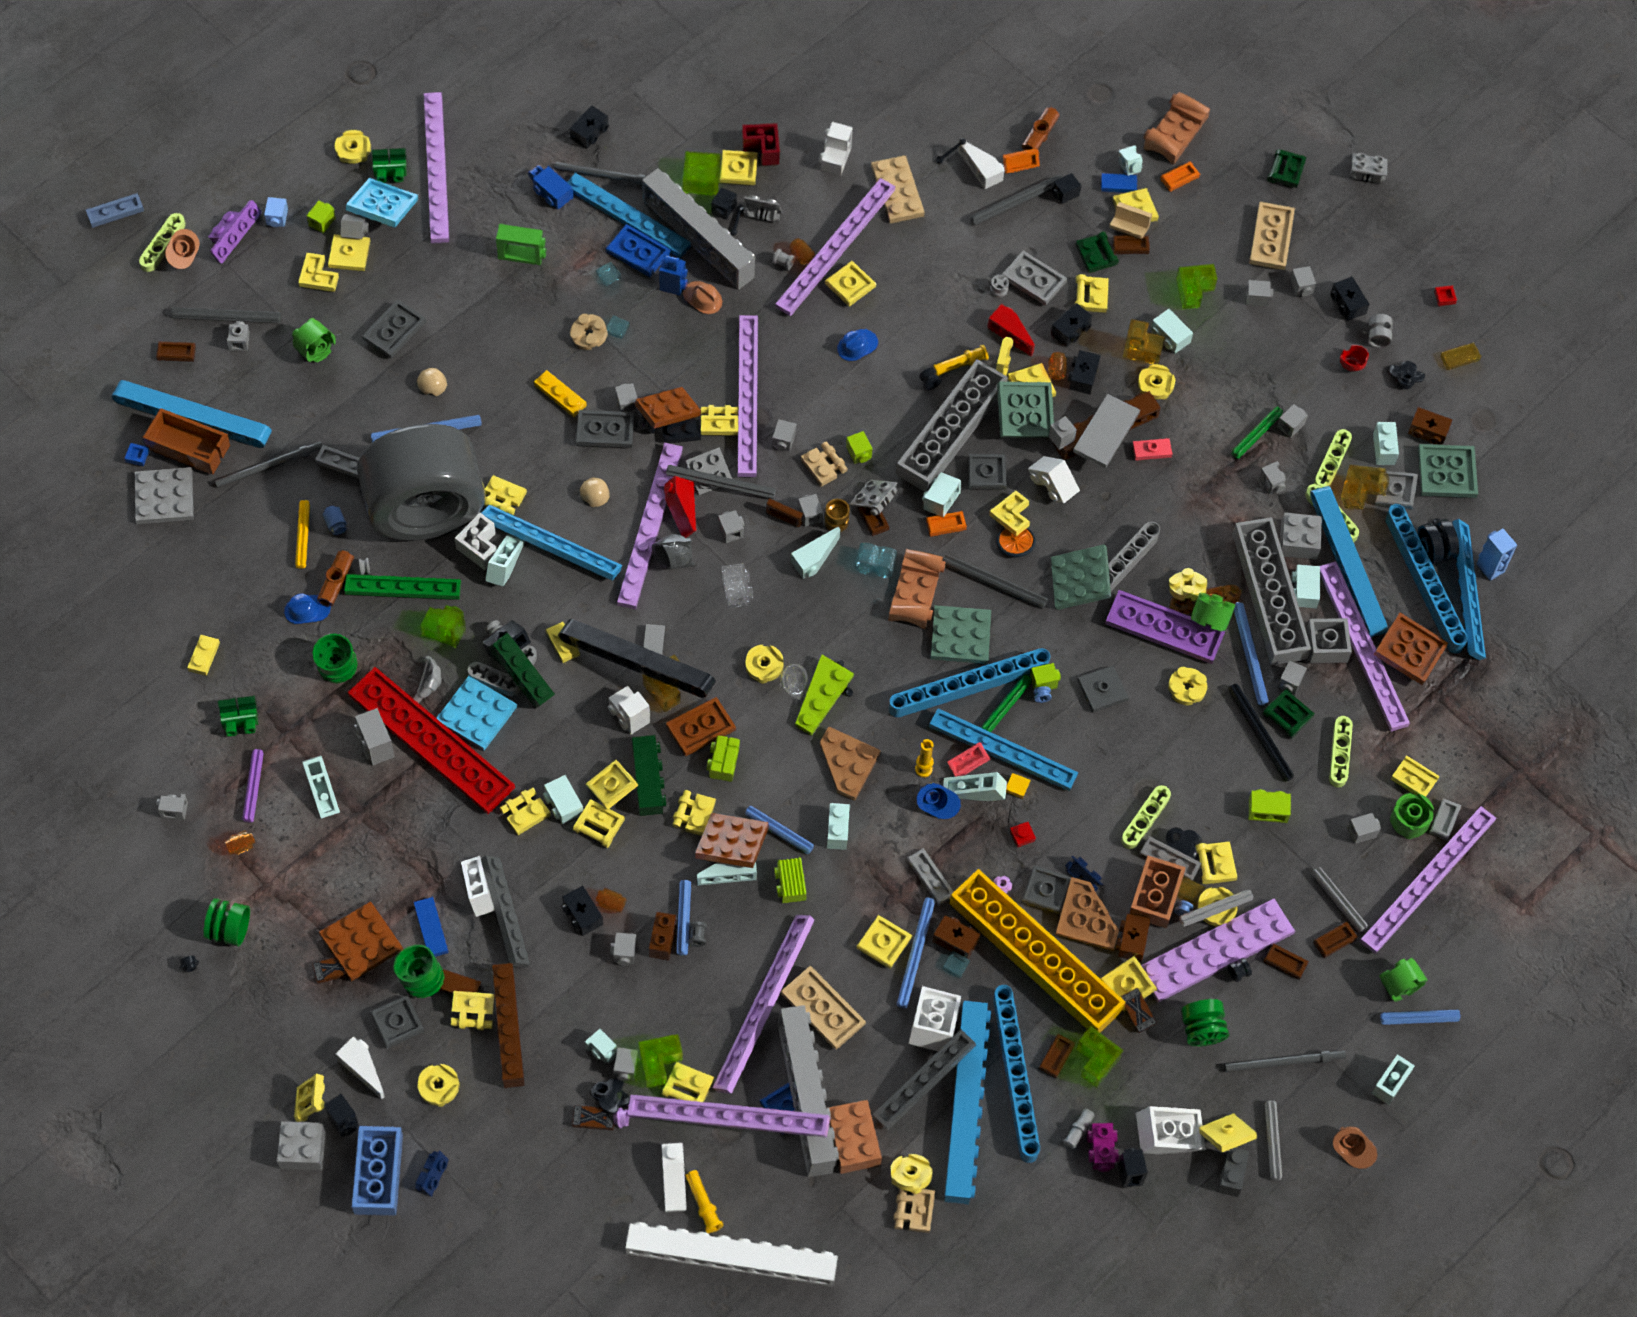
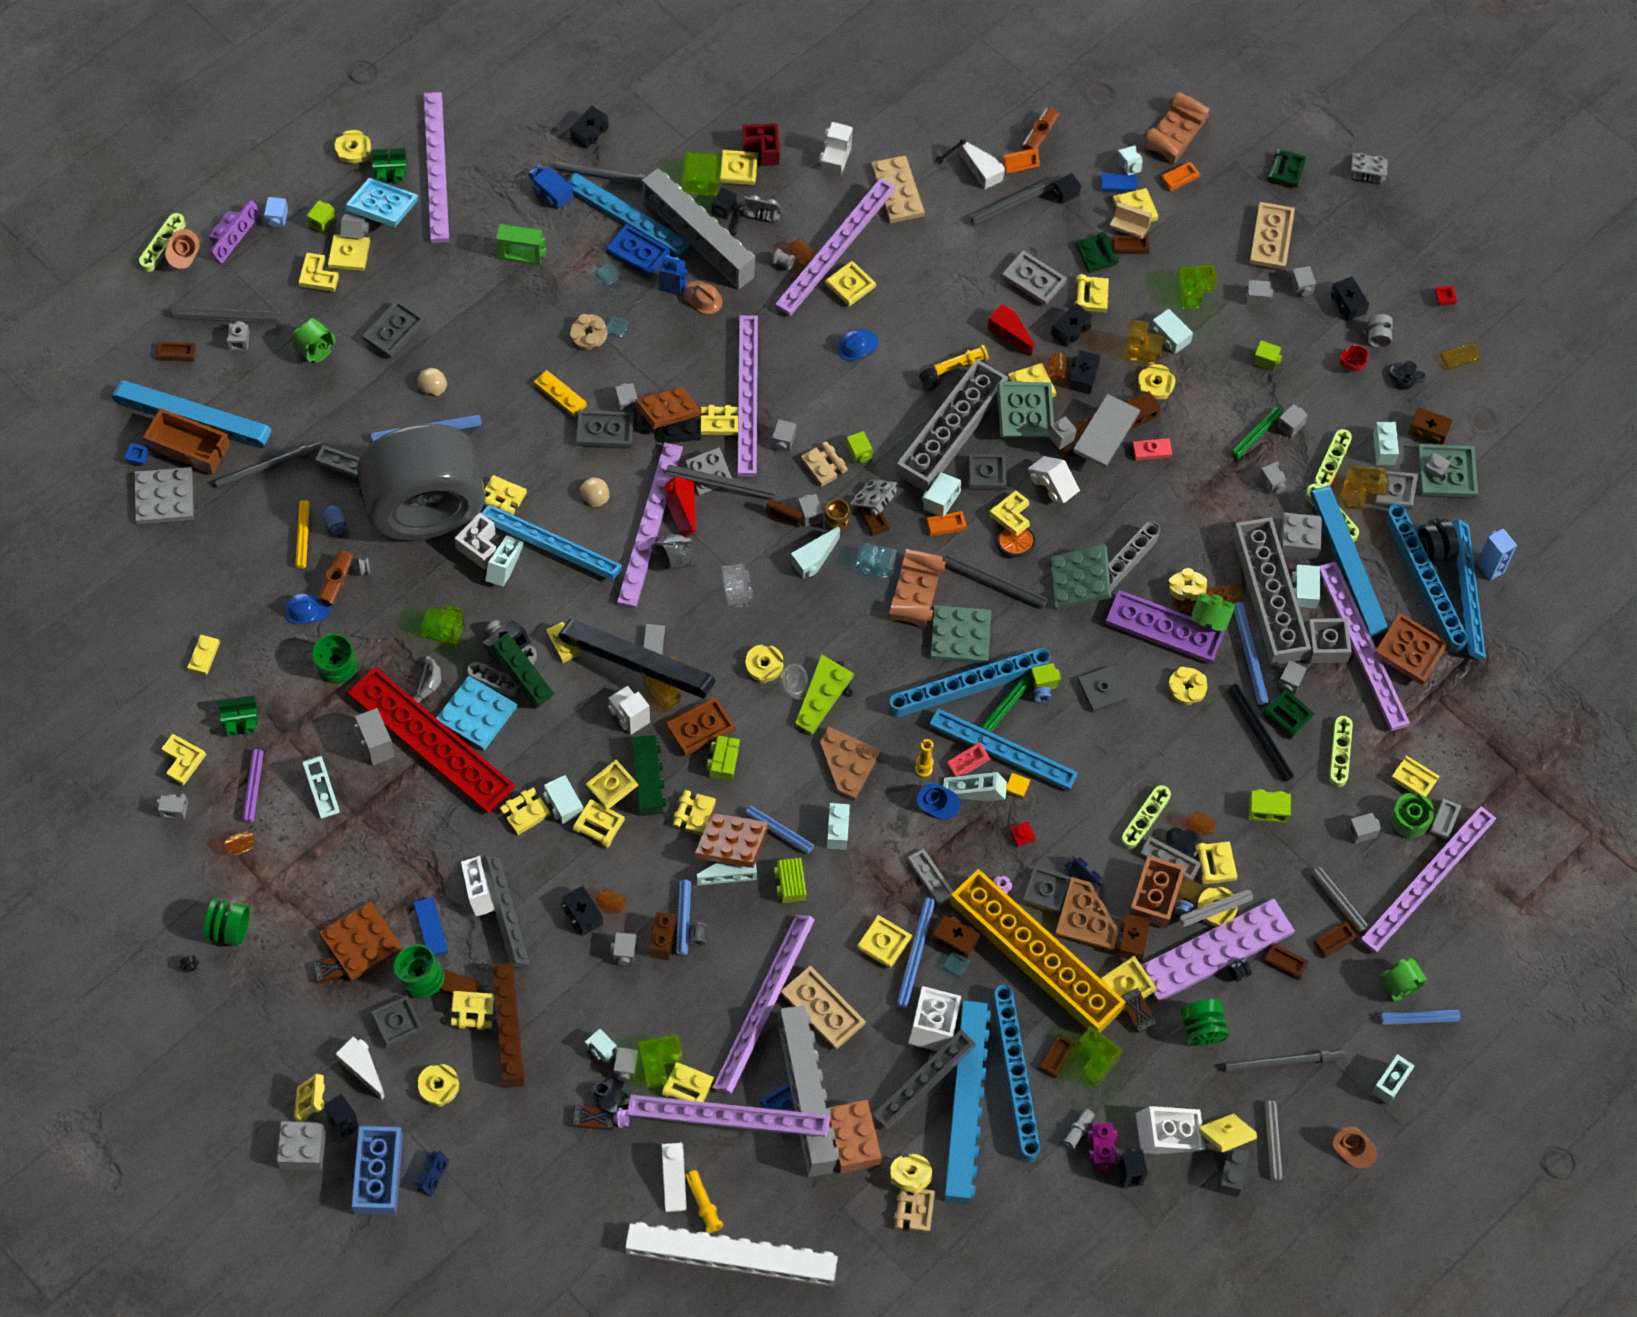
sand blue plate [86,193,144,228] -> none
green plate [345,574,461,600] -> none
light grey brick [718,510,745,543] -> none
light grey wheel [990,275,1009,298] -> none
light yellow plate [996,337,1013,376] -> none
none -> light yellow plate [162,734,206,786]
none -> clear orange brick [1186,811,1217,835]
none -> lime brick [1253,340,1282,371]
none -> light grey plate [1424,453,1451,479]

